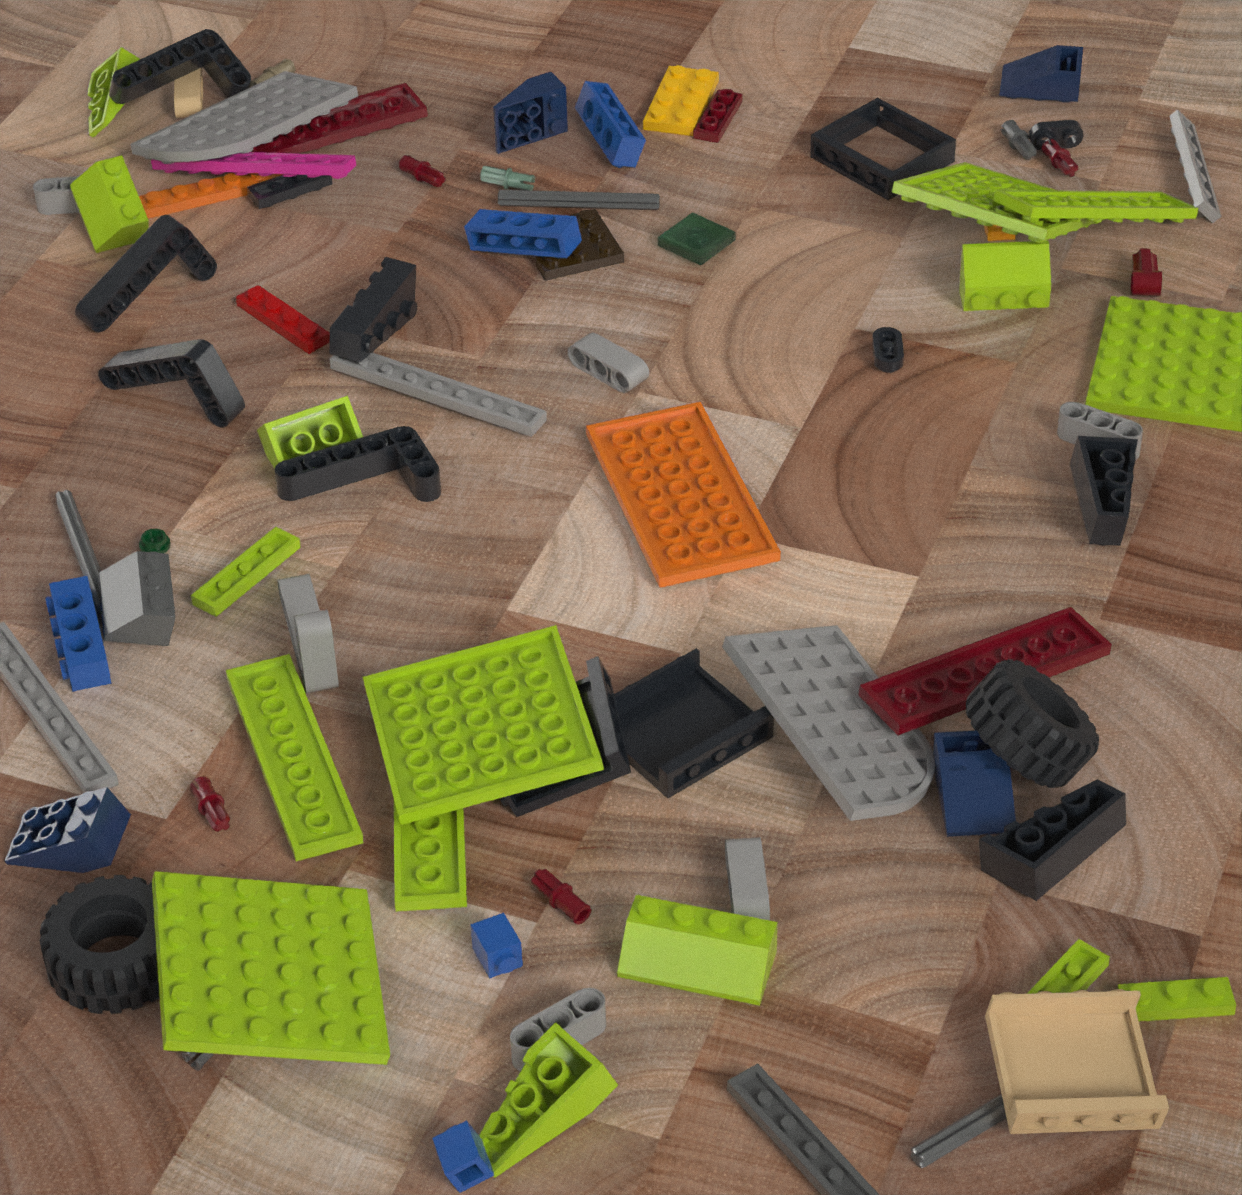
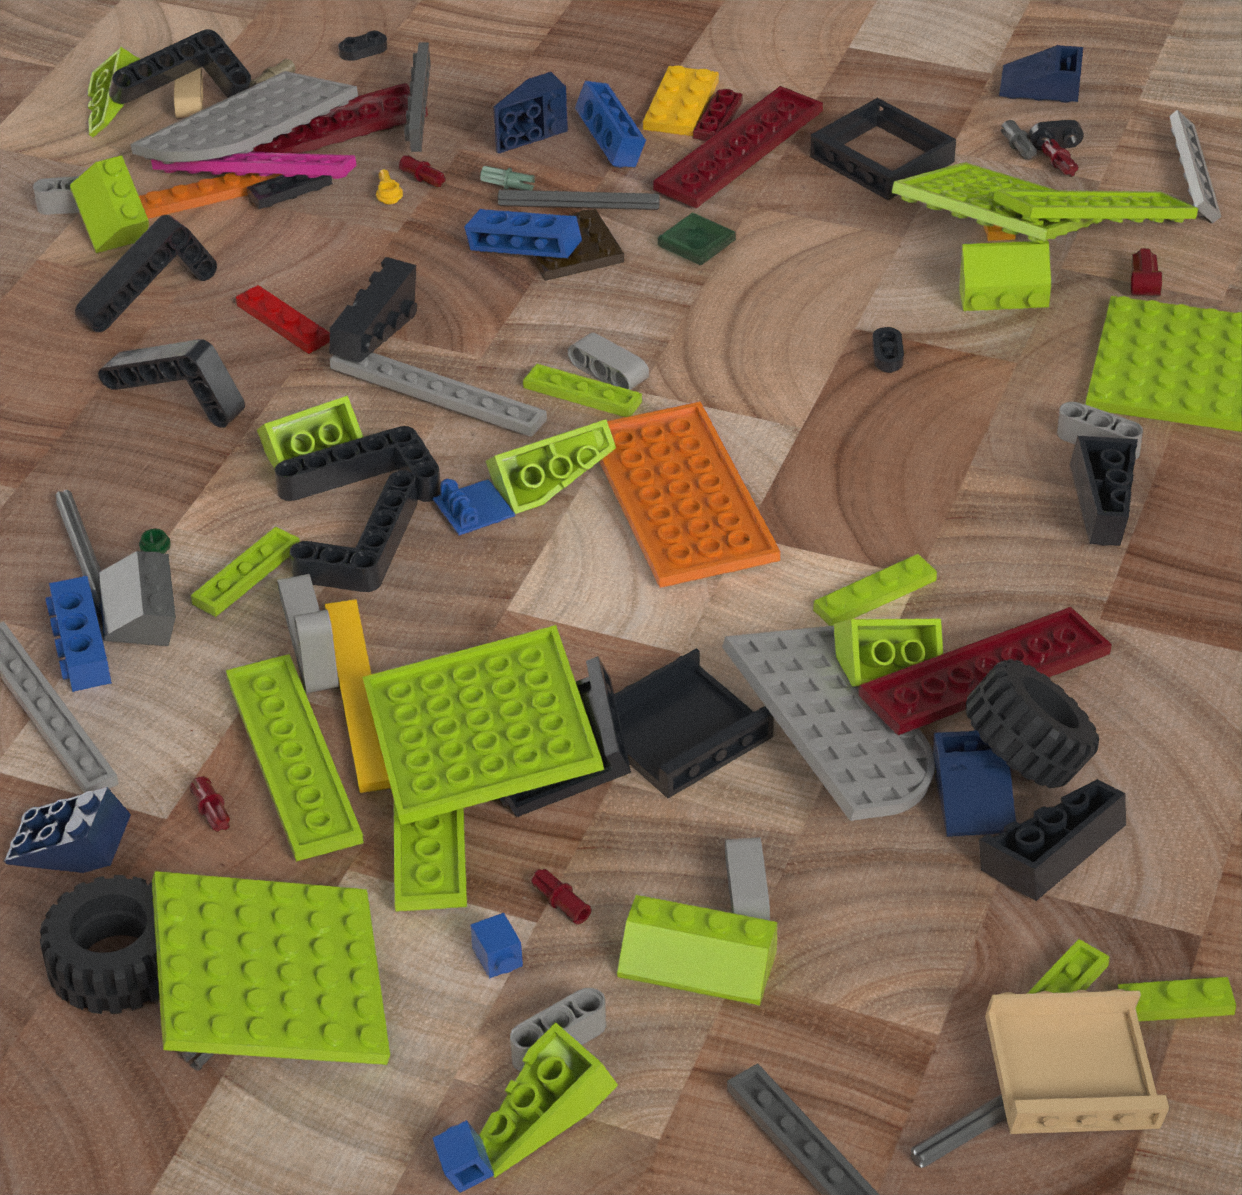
none -> black beam [290,470,418,592]
none -> yellow tile [325,599,391,793]
none -> black plate [338,30,387,61]
none -> yellow plate [376,169,403,205]
none -> dark grey plate [404,42,431,152]
none -> blue hinge [433,479,515,536]
none -> lime wedge [486,419,616,514]
none -> lime tile [523,364,642,417]
none -> dark red plate [653,86,823,209]
none -> lime plate [813,554,937,626]
none -> lime slope [834,619,943,687]

